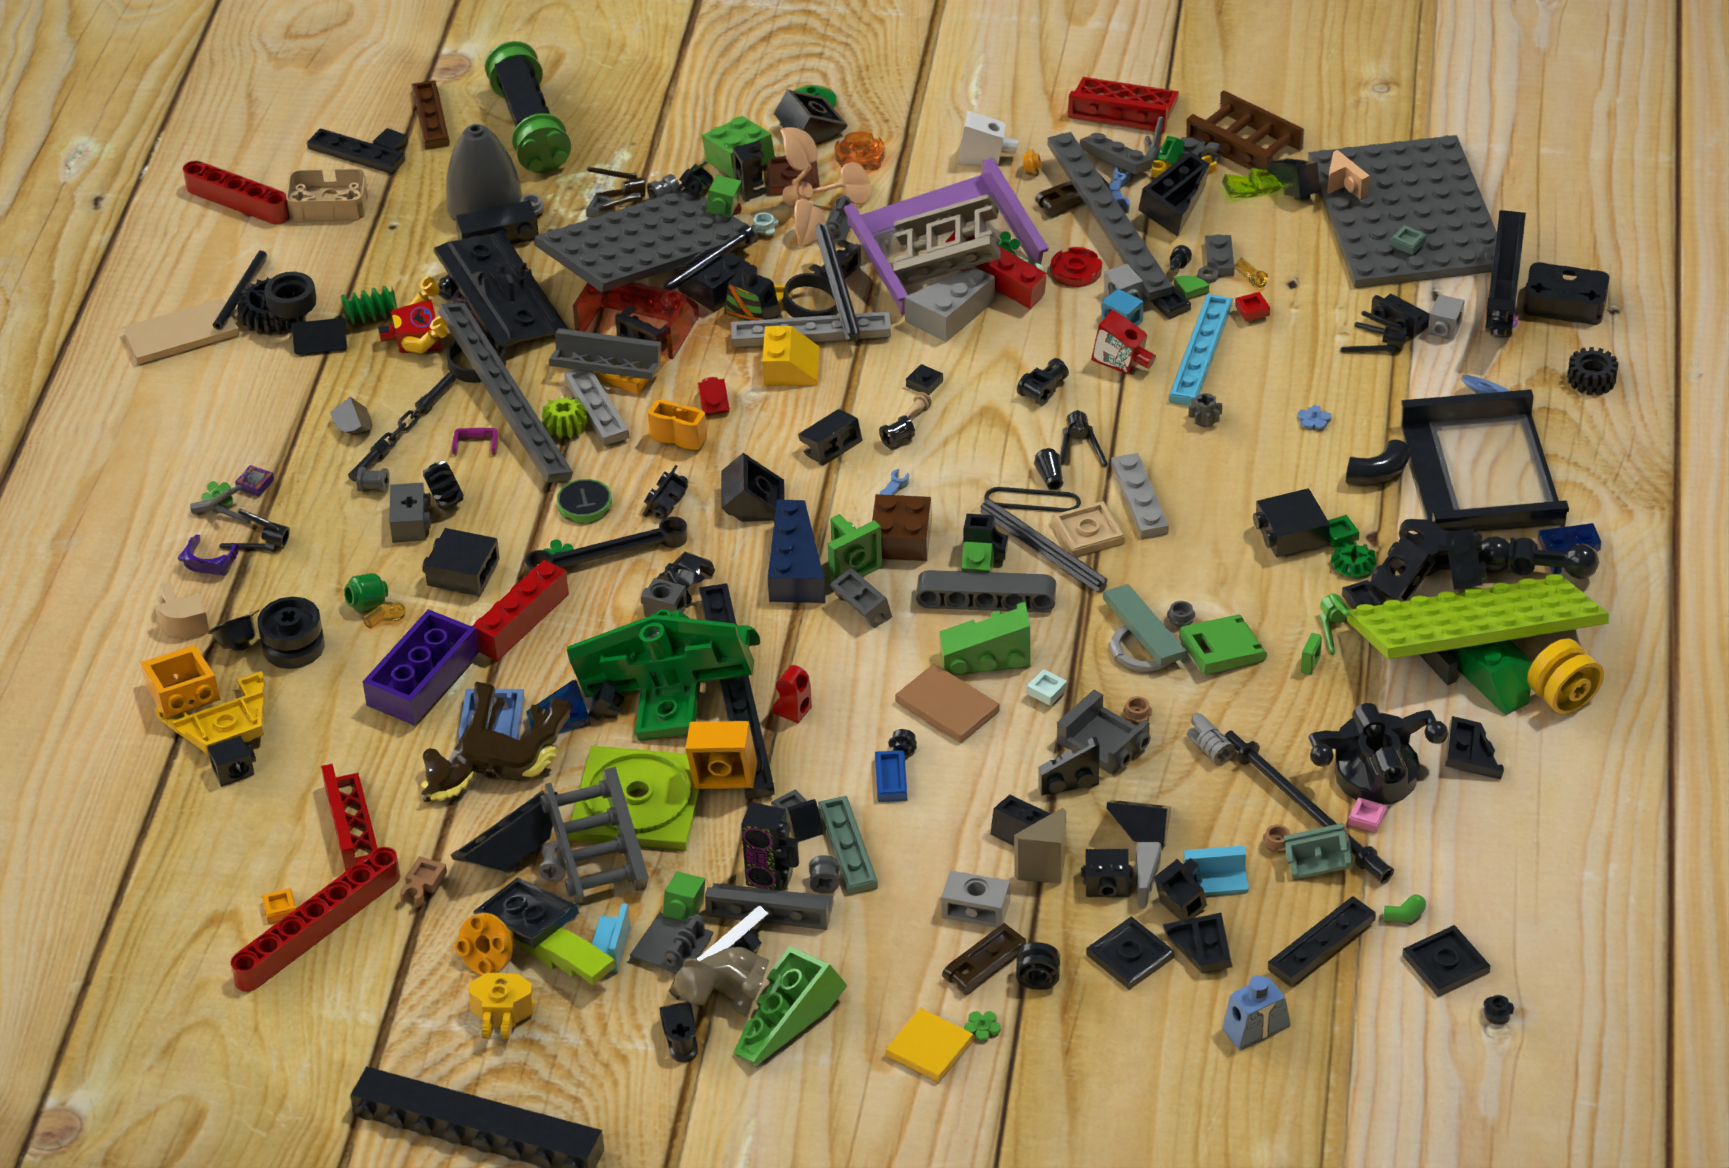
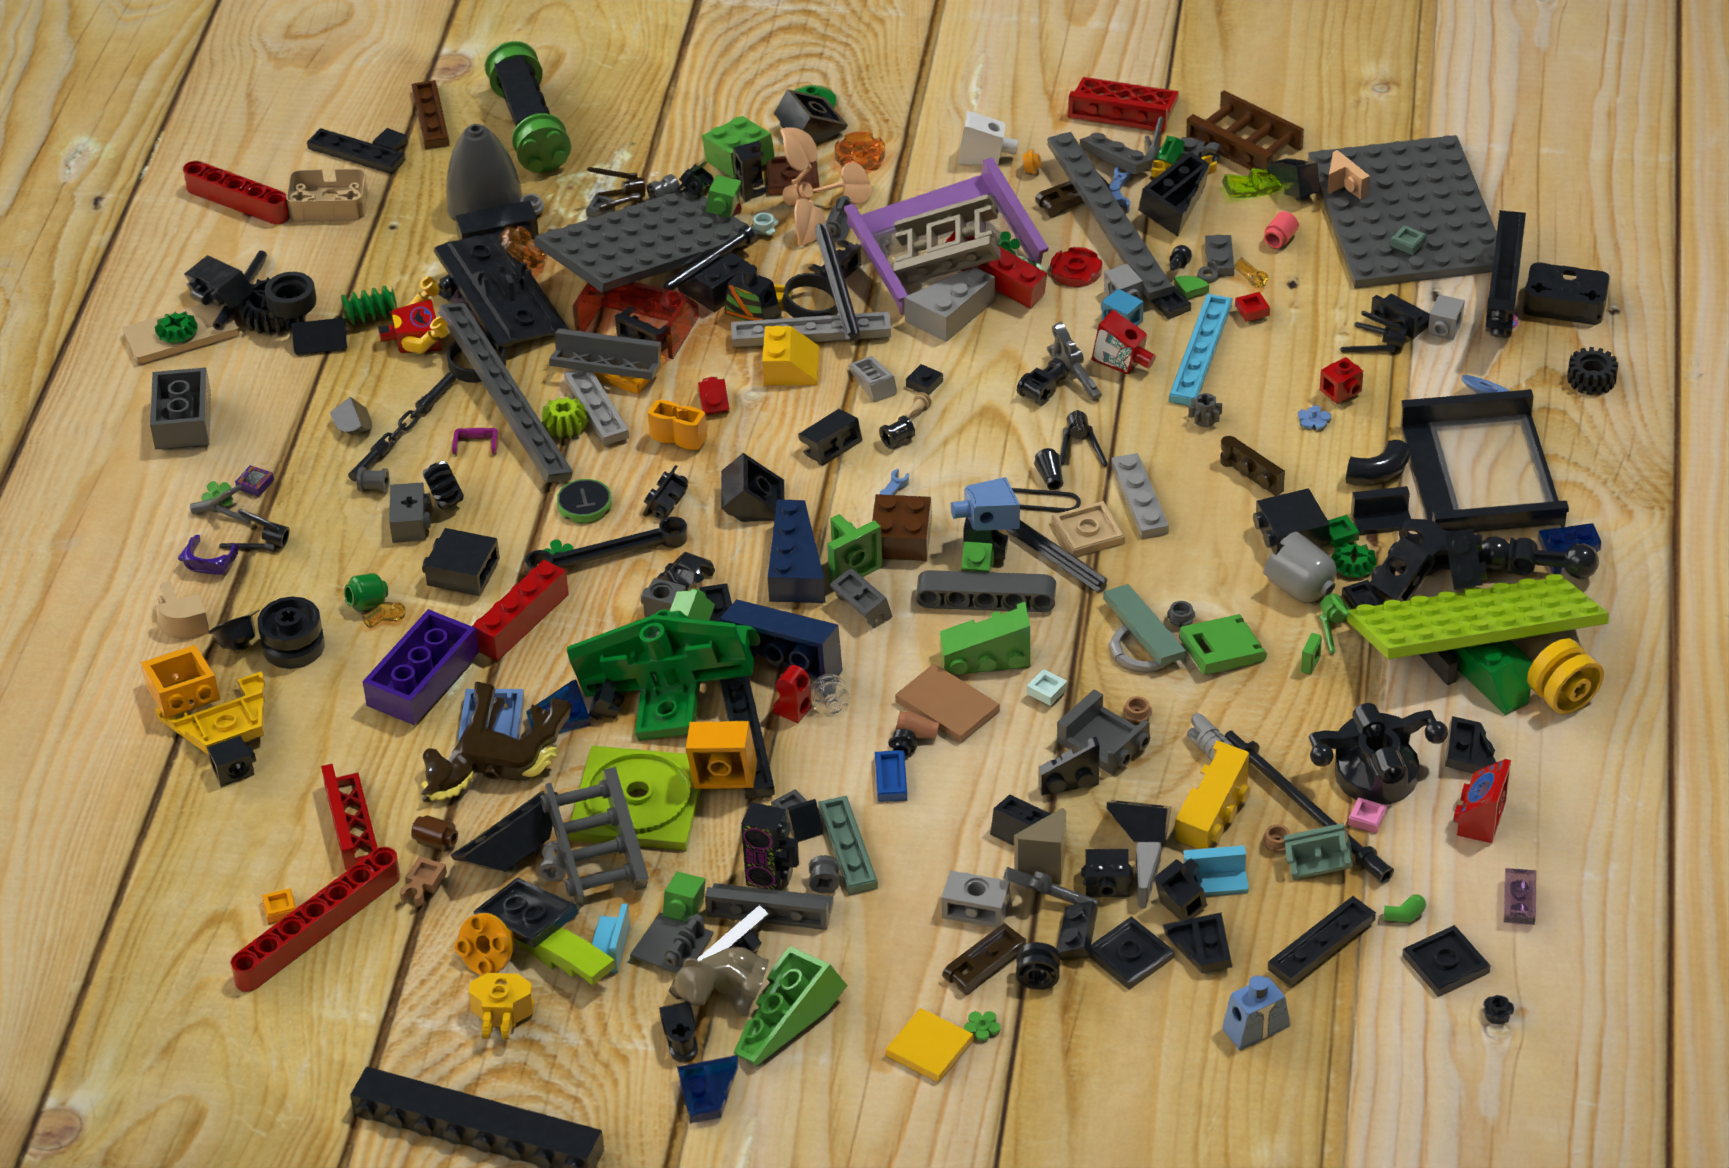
none -> dark grey brick [150,367,211,449]
none -> green gear [154,311,198,343]
none -> black piece [184,255,254,308]
none -> reddish brown brick [411,815,458,852]
none -> clear orange plate [499,226,547,269]
none -> bright green brick [670,589,715,621]
none -> clear blue wing [677,1055,739,1124]
none -> dark blue wedge [720,599,843,690]
none -> clear head [811,674,850,717]
none -> light grey slope [848,356,897,402]
none -> nougat cone [895,710,939,740]
none -> medium blue torso [951,477,1020,530]
none -> dark grey piece [1003,867,1098,905]
none -> dark grey piece [1047,322,1102,401]
none -> black plate [1057,901,1098,961]
none -> yellow wedge [1175,740,1250,849]
none -> dark brown plate [1220,436,1285,496]
none -> light grey cylinder [1263,532,1337,603]
none -> coral brick [1264,211,1299,248]
none -> red brick [1320,357,1363,404]
none -> black panel [1351,486,1411,535]
none -> red slope [1453,759,1511,844]
none -> plate [1503,868,1536,925]

